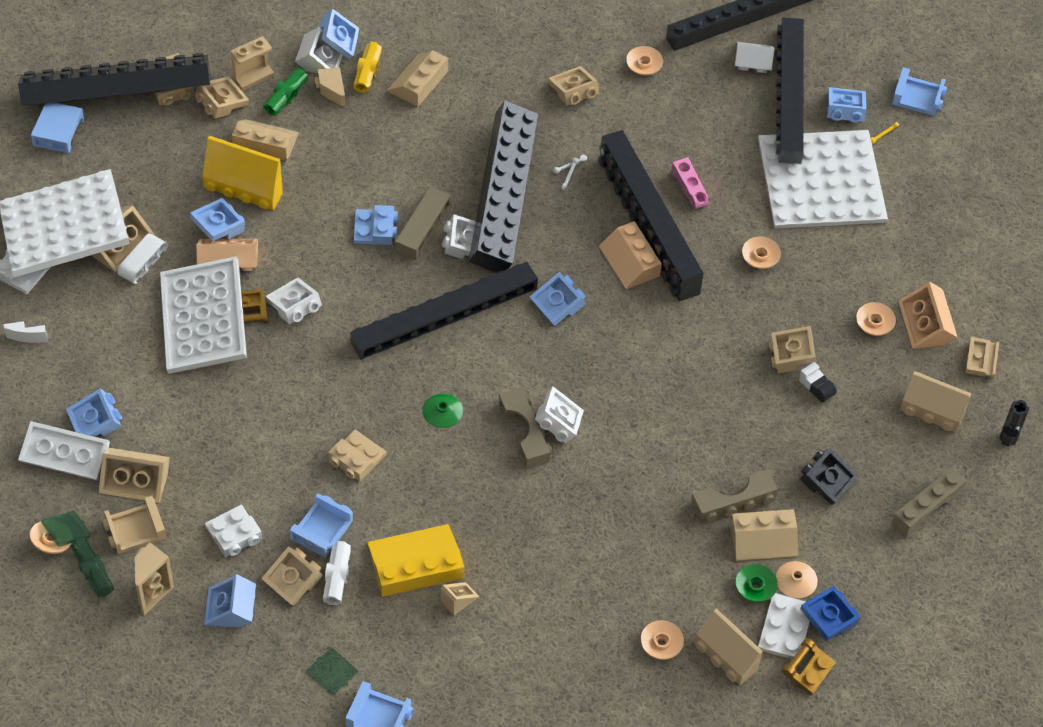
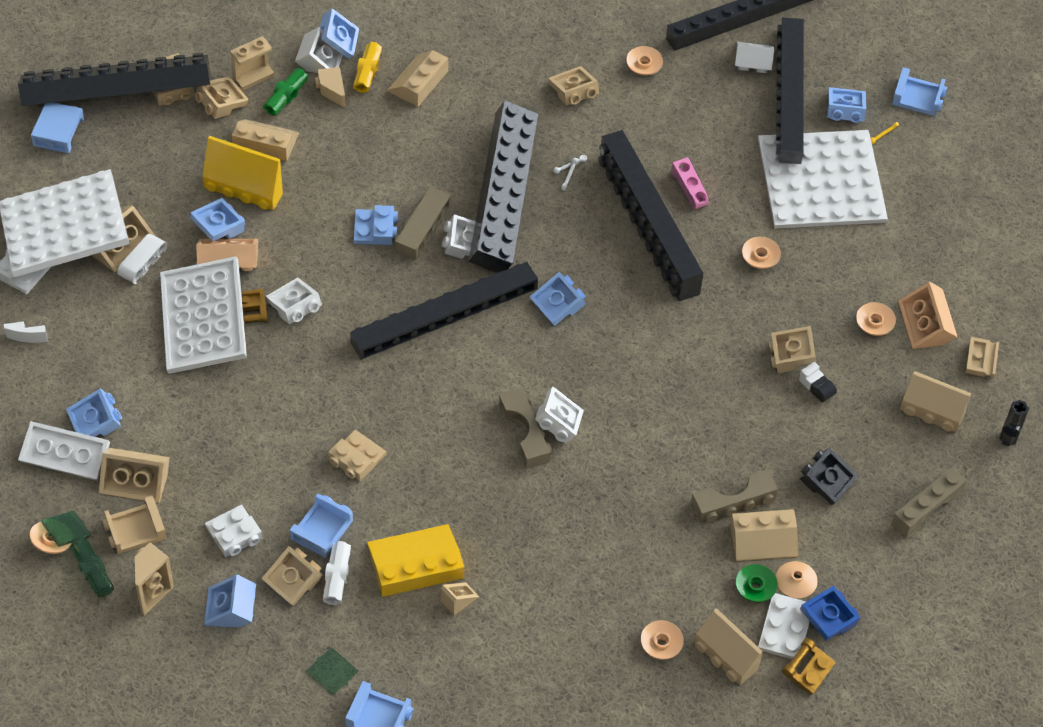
green dish [423,394,463,428] -> none
light nougat slope [599,221,662,290] -> none

